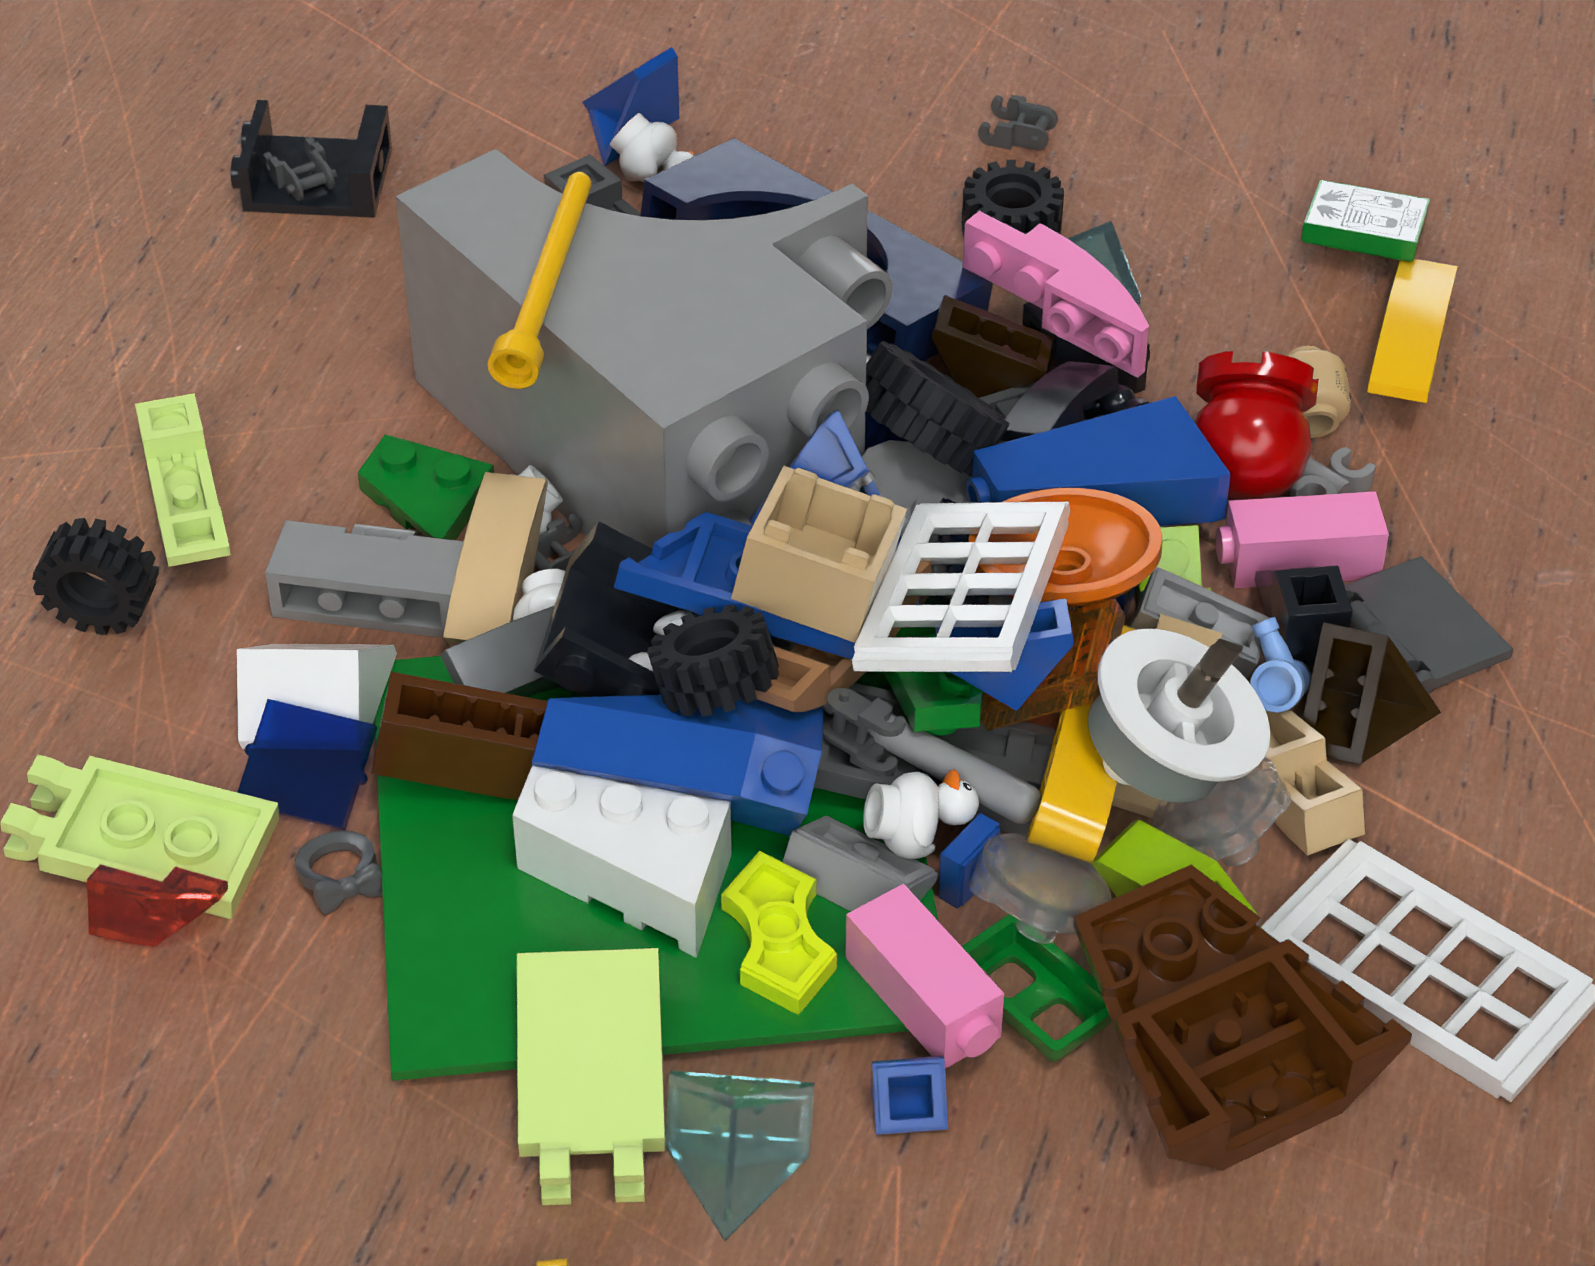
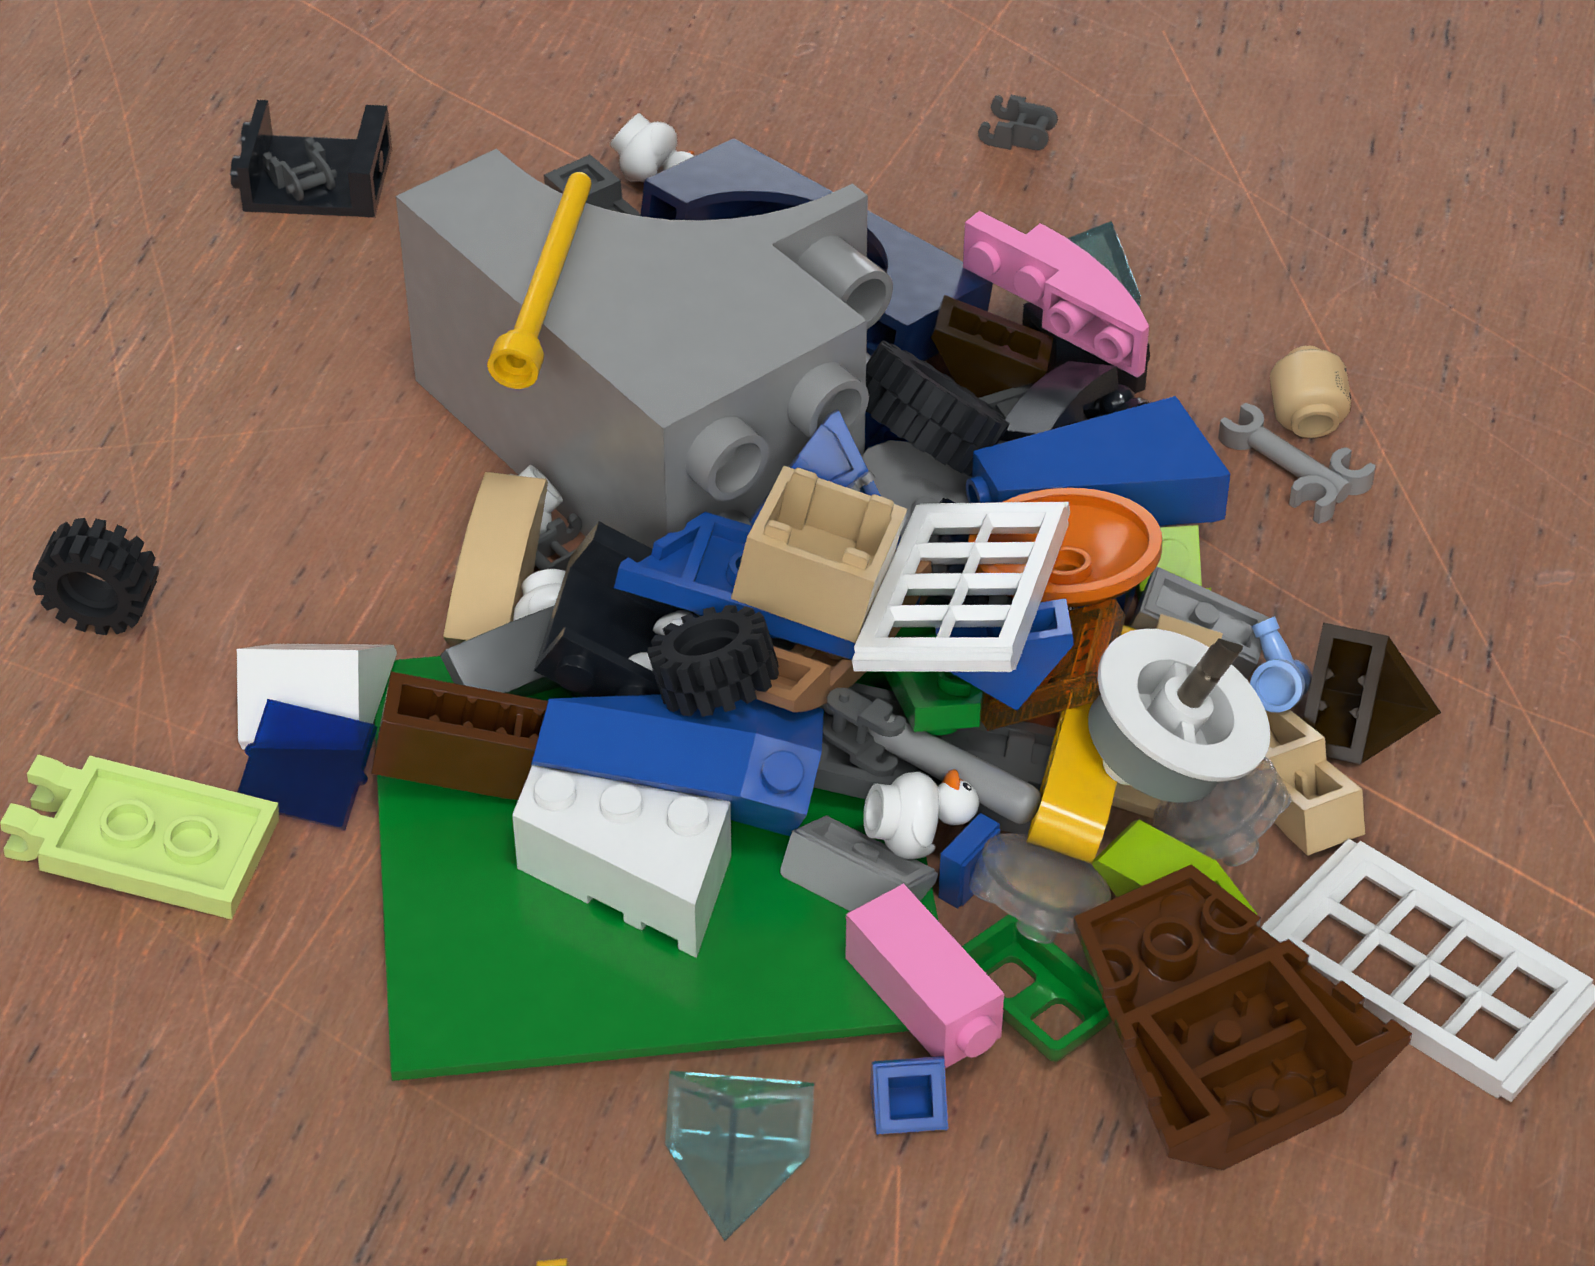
clear red slope [87,864,228,946] -> none
yellowish green slope [135,393,231,567] -> none
light grey piece [265,520,464,638] -> none
dark grey piece [295,831,383,915] -> none
green wing [358,434,494,540] -> none
yellowish green tile [517,948,665,1206] -> none
blue slope [583,47,680,166] -> none
neon yellow tile [721,851,837,1015] -> none
black tyre [962,160,1064,234] -> none
red tile [1195,351,1319,501] -> none
bright pink brick [1216,491,1389,589] -> none
black slope [1255,566,1353,668] -> none
tile [1301,180,1430,262] -> none
dark grey piece [1344,556,1513,694] -> none
yellow slope [1367,259,1458,403] -> none

